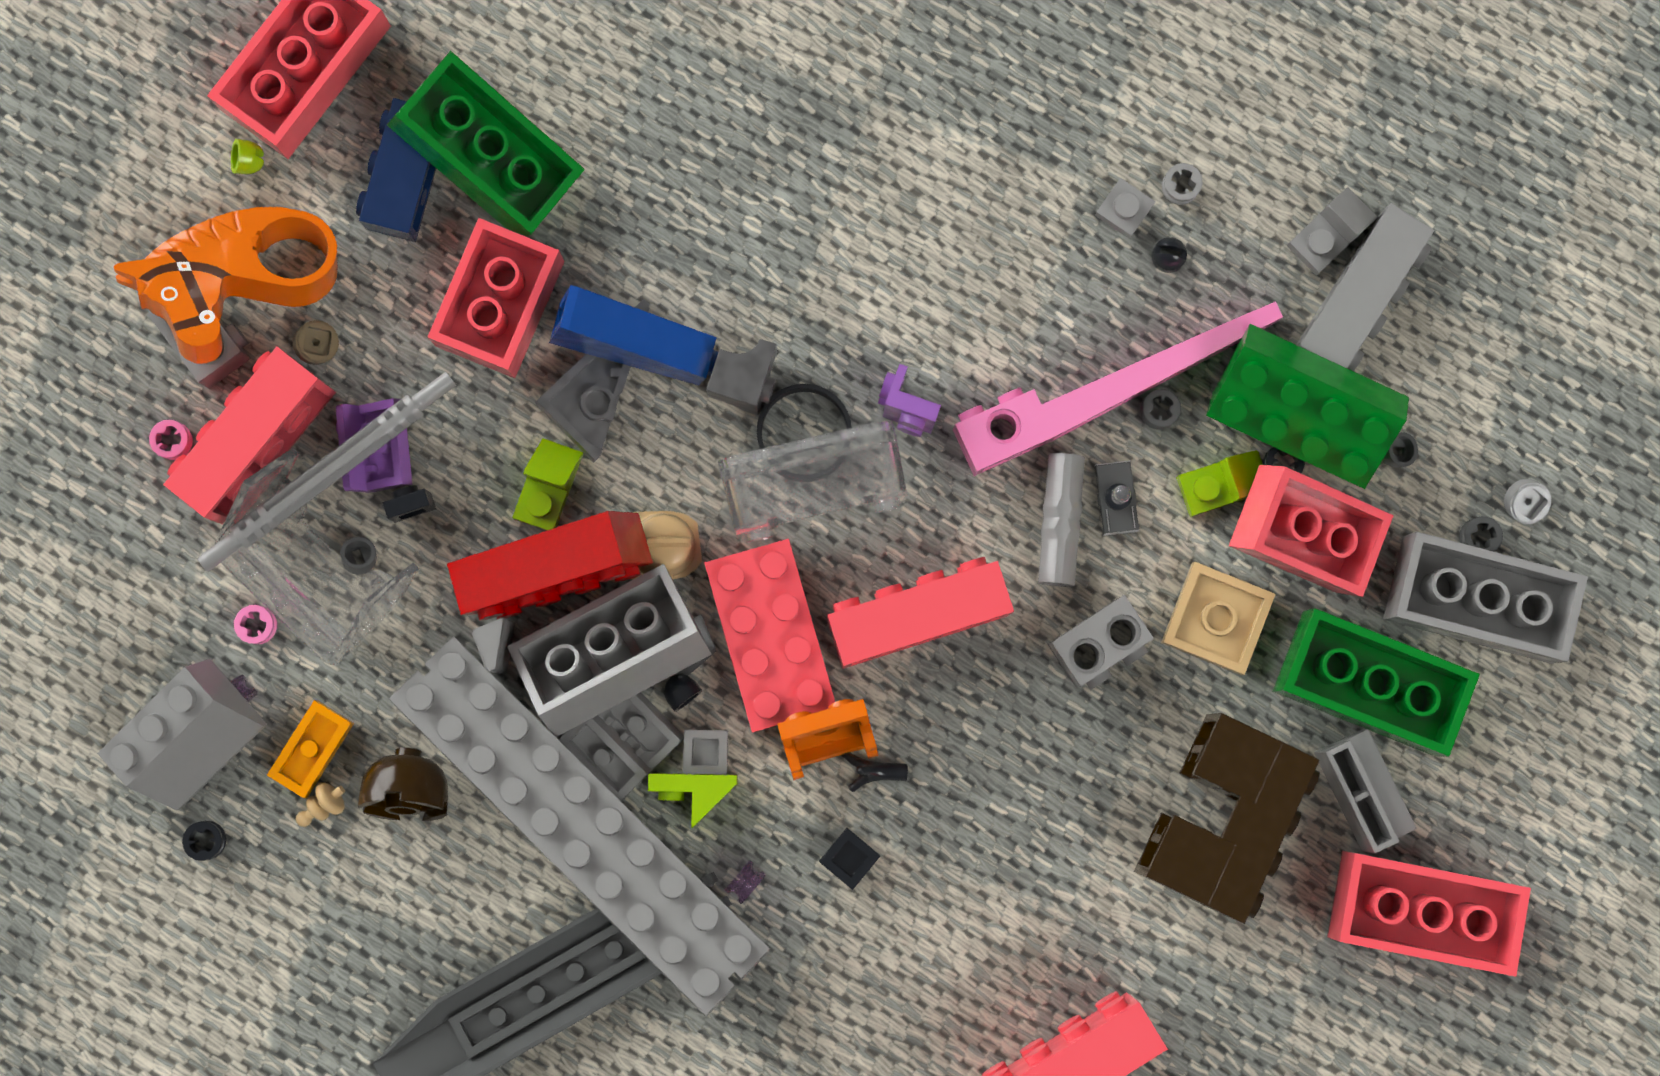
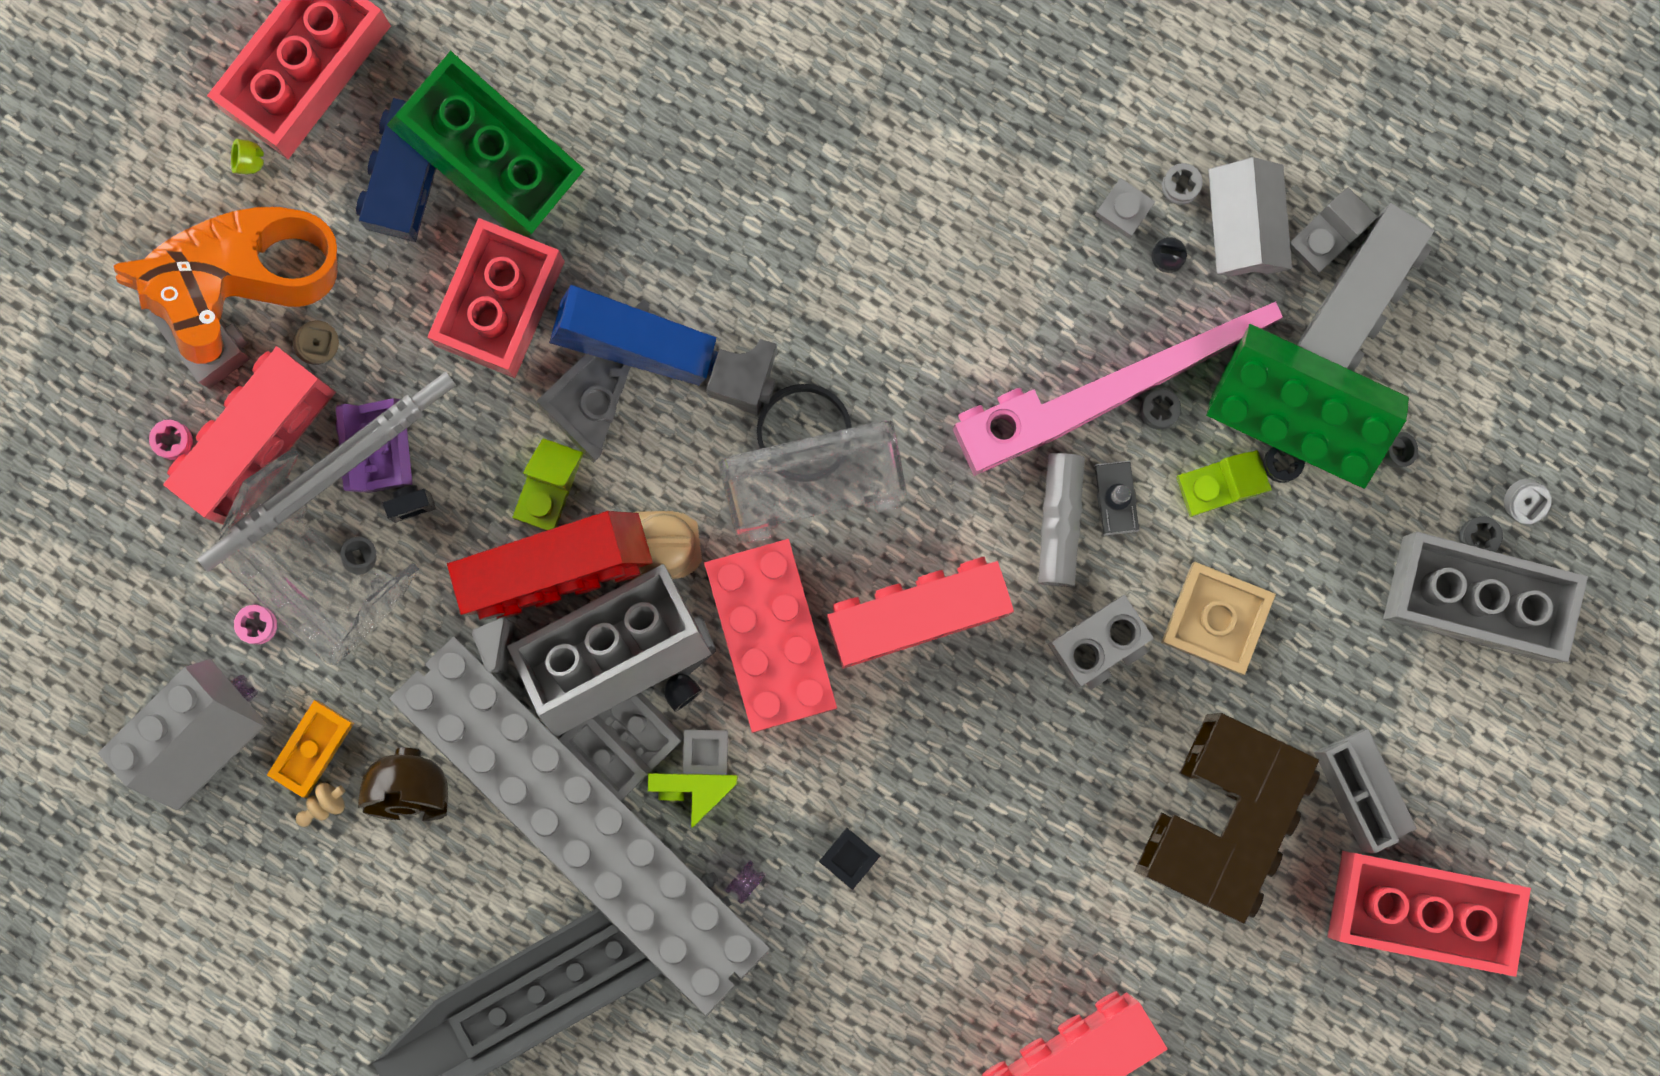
black bush [182,821,227,861] -> none
orange piece [777,699,879,780] -> none
black bar [841,752,908,792] -> none
medium lavender bracket [878,364,941,437] -> none
coral brick [1229,465,1394,597] -> none
green brick [1272,608,1480,757] -> none
none -> piece [1208,157,1292,276]

